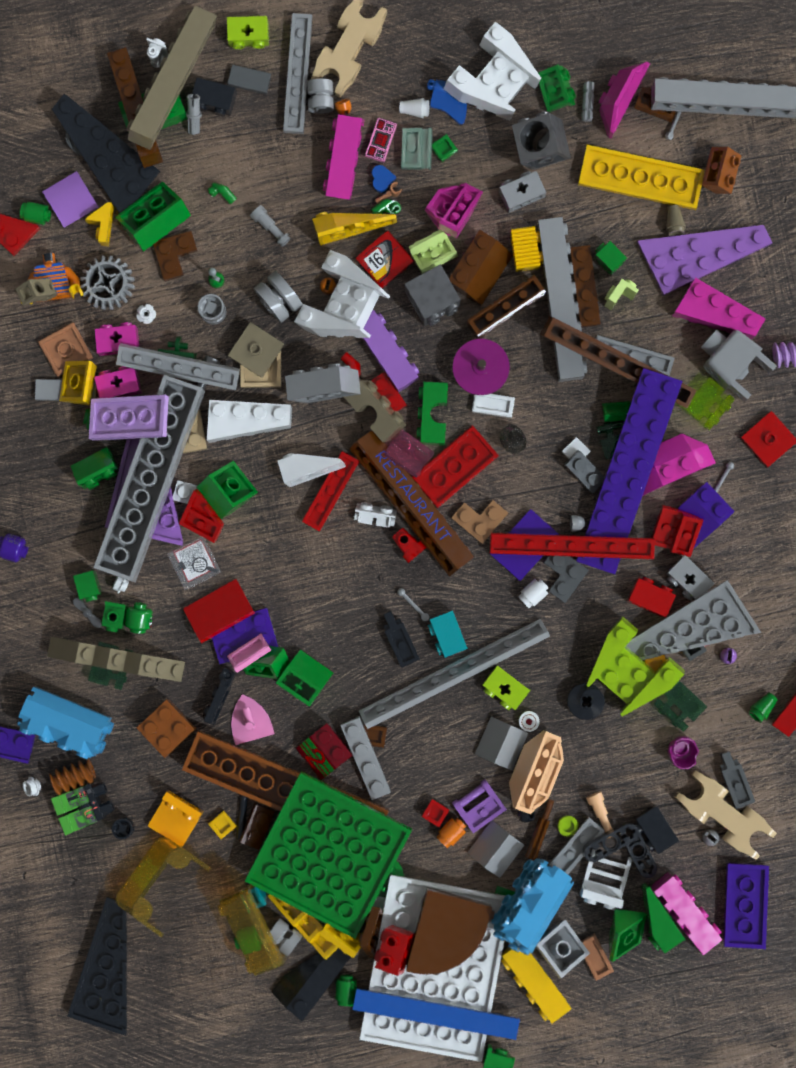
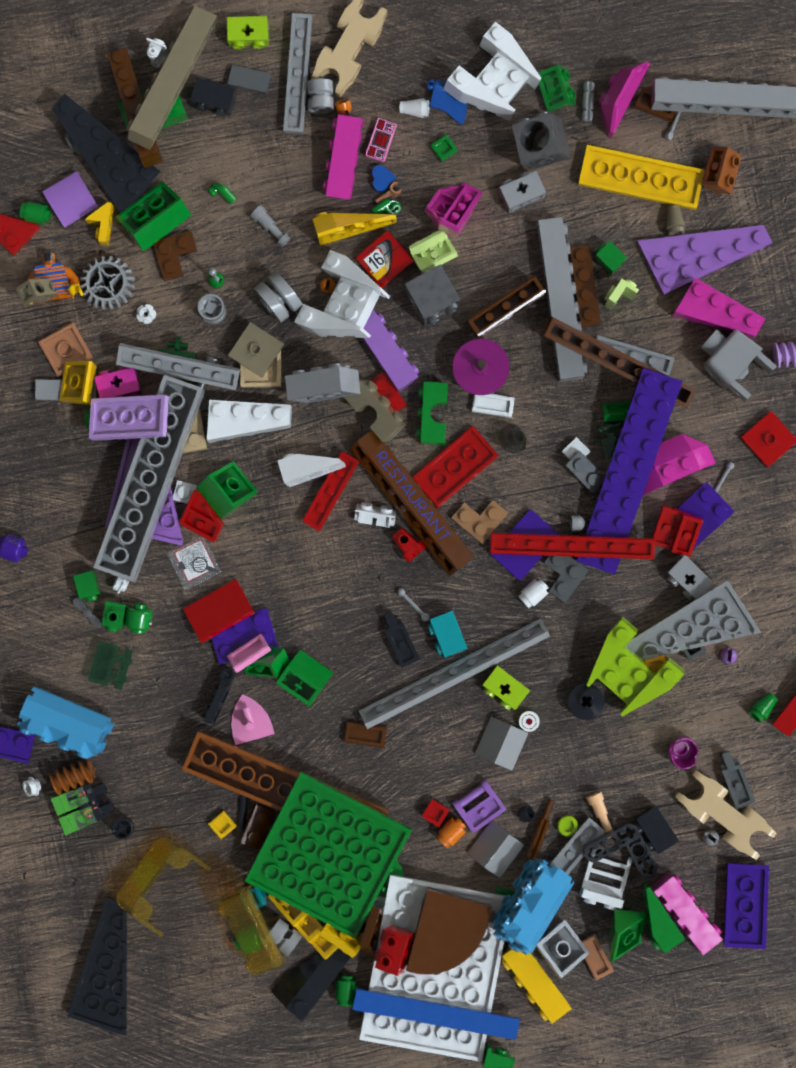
dark tan arch [47,637,185,682] -> none
green slope [71,447,119,490] -> none
dark pink brick [95,322,139,356] -> none
dark orange brick [137,699,197,758] -> none
light orange bracket [148,791,204,847] -> none
light grey axle [186,94,202,135] -> none
dark red slope [296,723,353,780] -> none
light grey plate [340,716,391,800] -> none
red arm [341,352,361,378] -> none
clear pink panel [384,430,434,478] -> none
sand green plate [401,128,433,170] -> none
reddish brown slope [449,230,513,306] -> none
light nougat wedge [509,730,564,814] -> none
yellow brick [510,226,543,272] -> none
red brick [627,577,676,618] -> none
clear green plate [653,681,707,732] -> none
clear neon green plate [683,377,735,431] -> none

